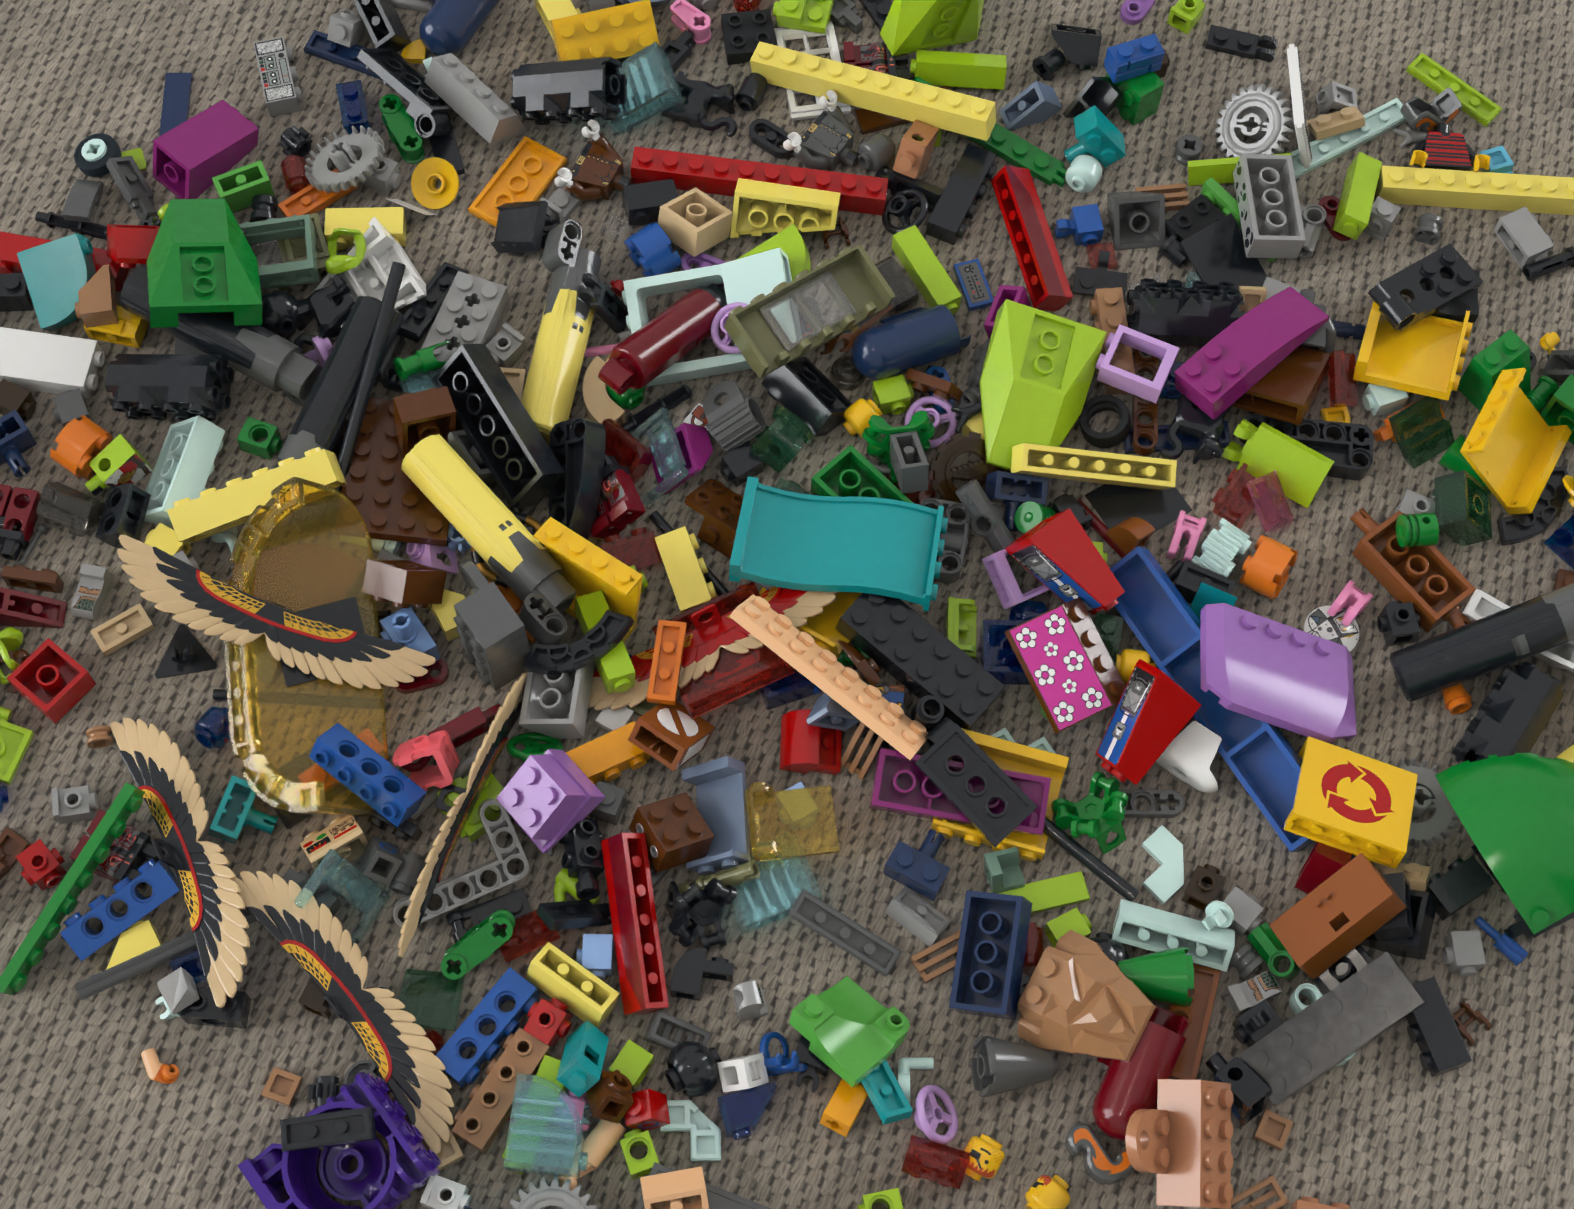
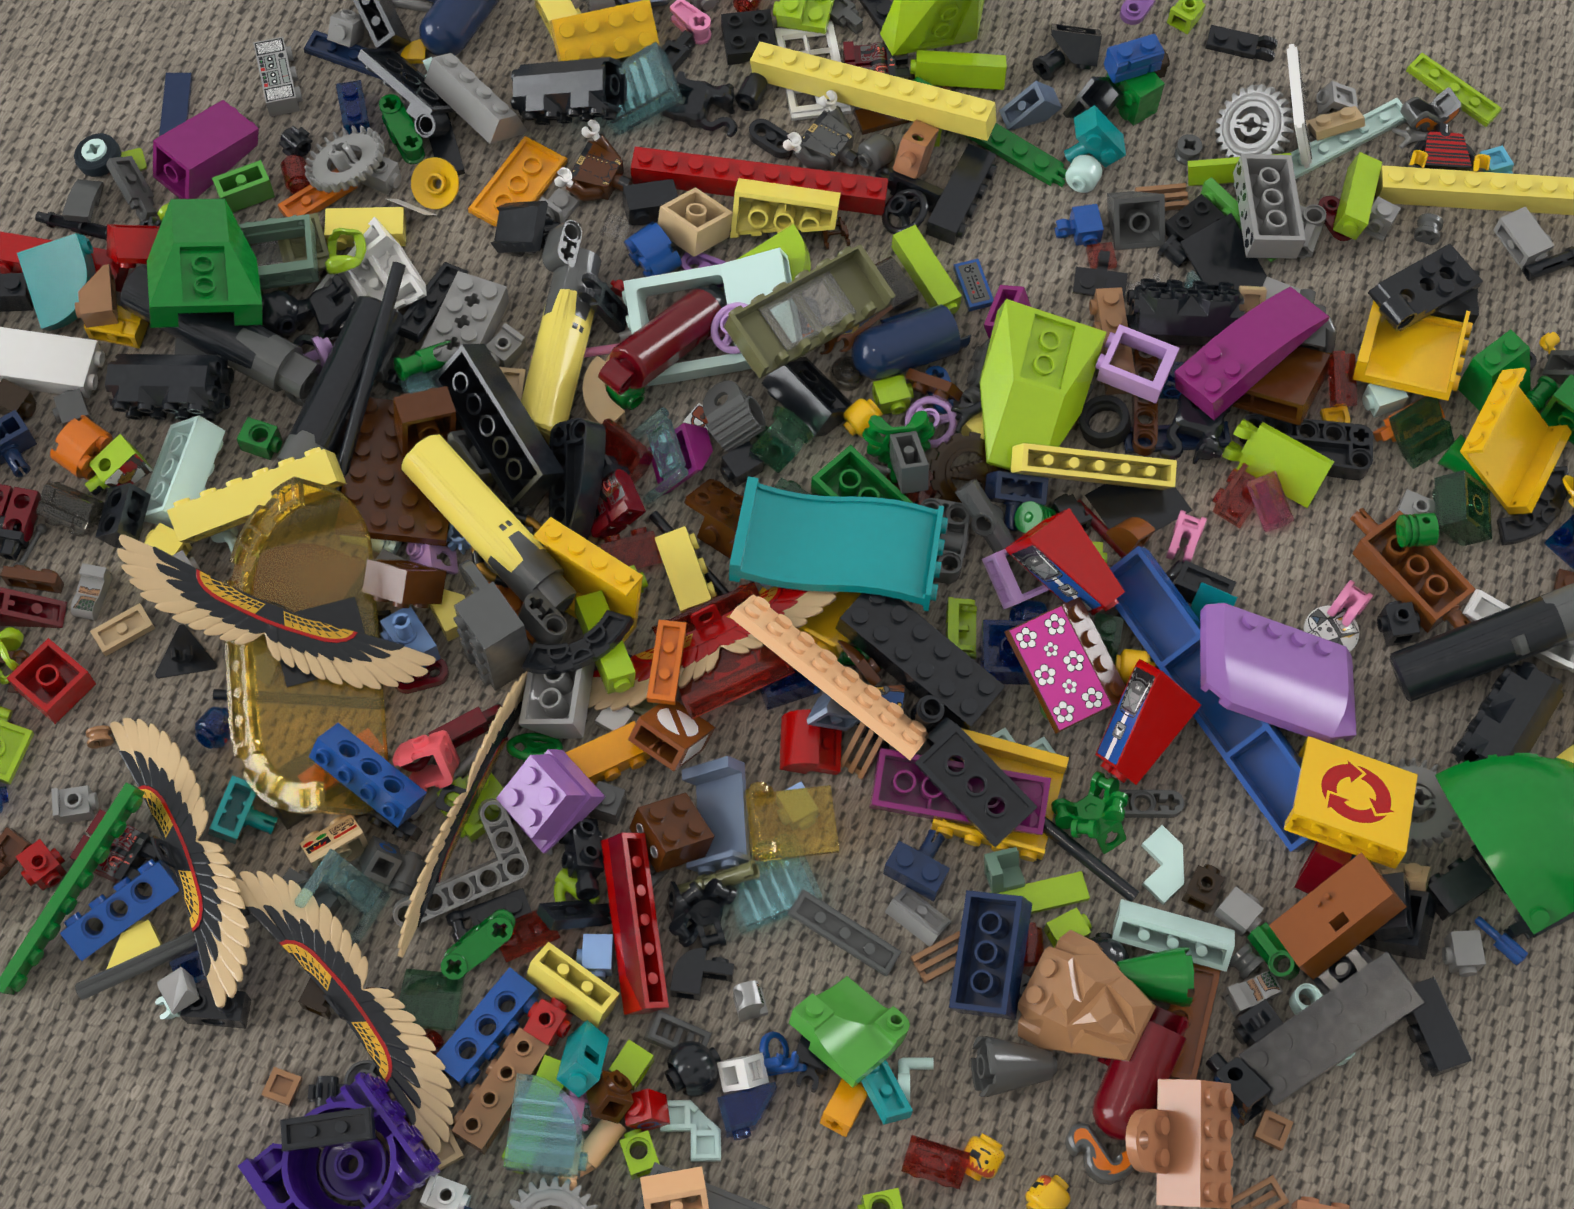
arm [141,1048,179,1084] -> none
black wheel [250,194,278,222] -> none
black piece [619,384,692,435] -> none
lavender piece [914,1085,958,1145] -> none
red brick [991,165,1073,311] -> none
white piece [1156,721,1222,793] -> none
light aqua brick [1191,518,1252,578] -> none
light aqua plate [1202,900,1234,931] -> none
orange brick [1239,535,1298,600] -> none
dark blue axle [1332,320,1366,340] -> none
orange cone [1442,683,1472,715] -> none
reddish brown piece [1451,1002,1492,1047] -> none

